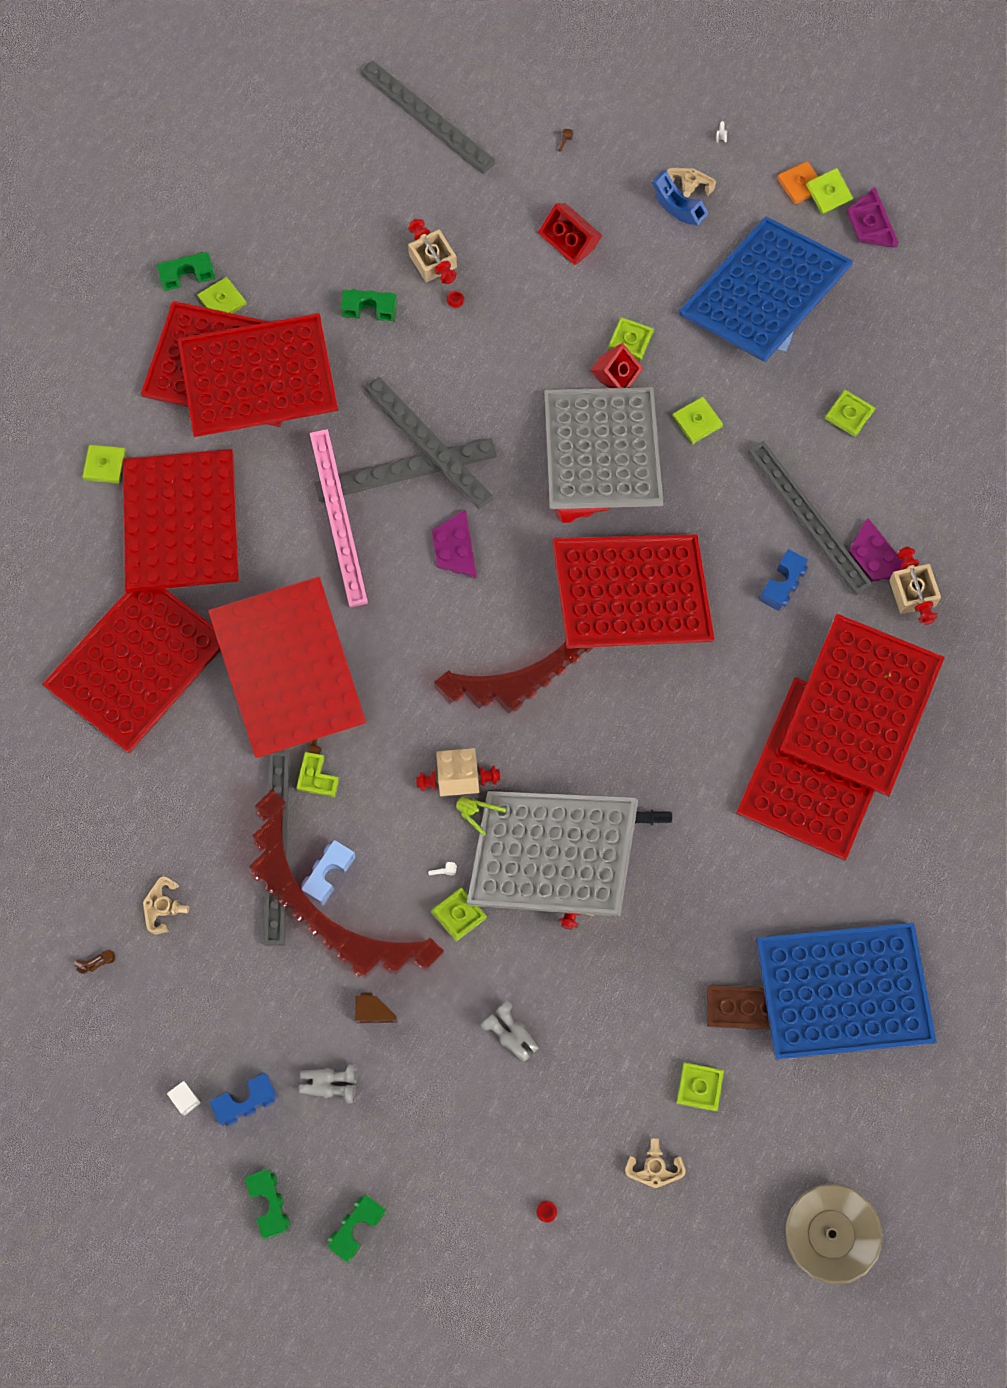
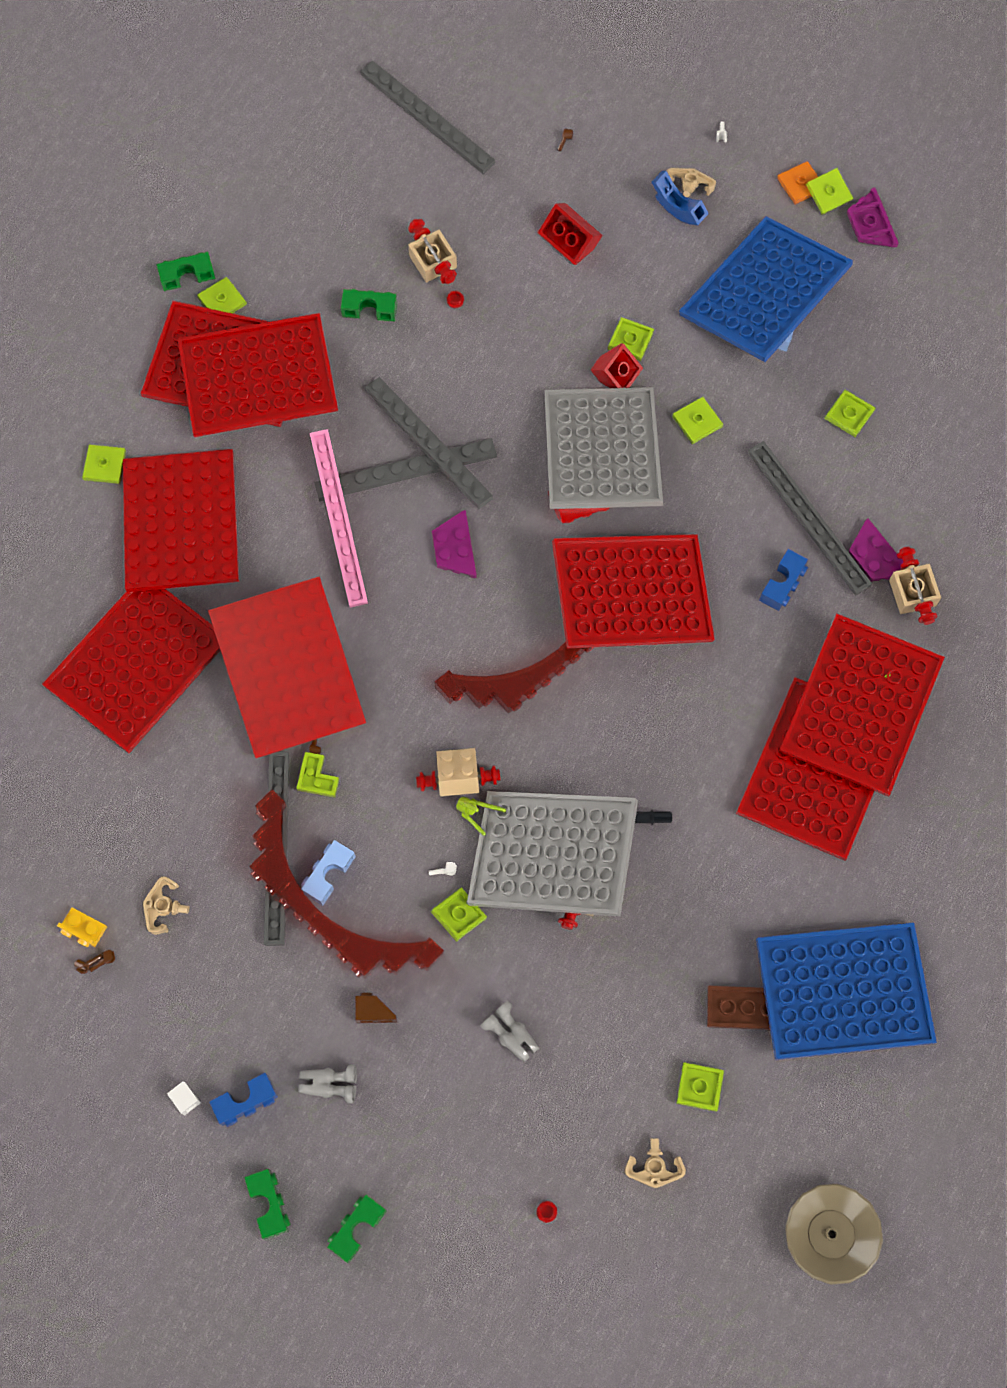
none -> yellow bracket [57,907,107,947]

